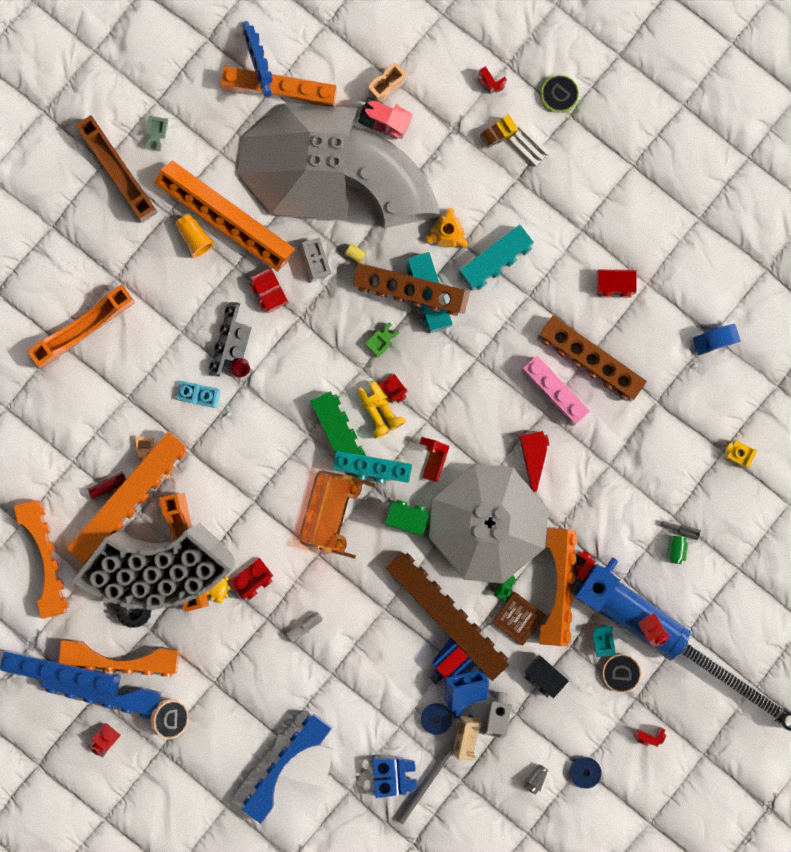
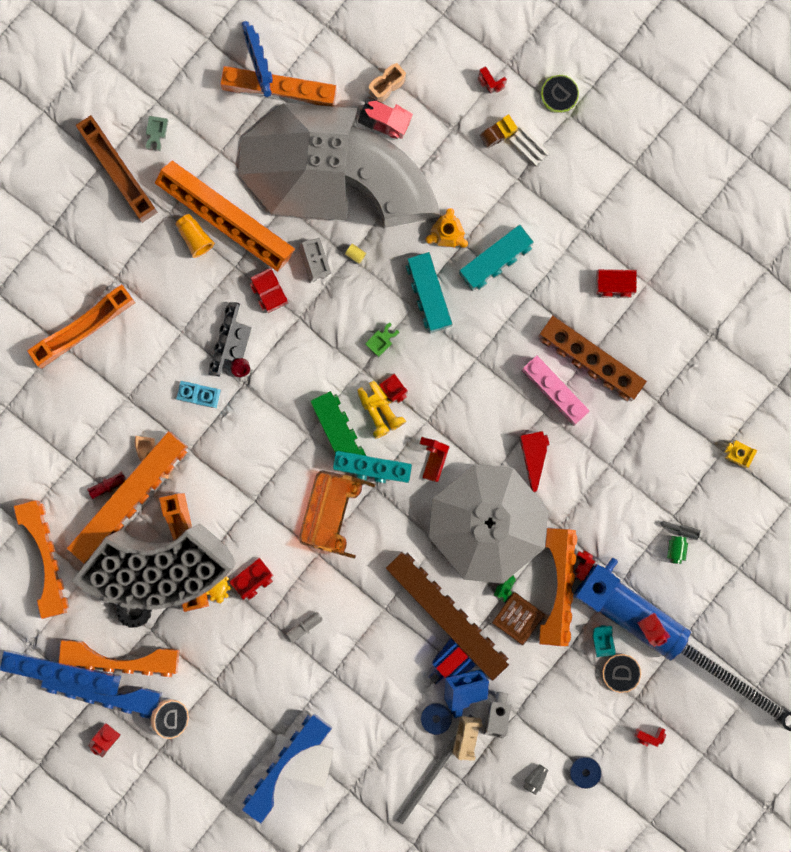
dark orange brick [353,263,470,316] -> none
blue hips [372,757,417,798] -> none
green brick [385,500,429,536] -> none
black brick [524,654,569,699] -> none
blue brick [693,324,741,356] -> none

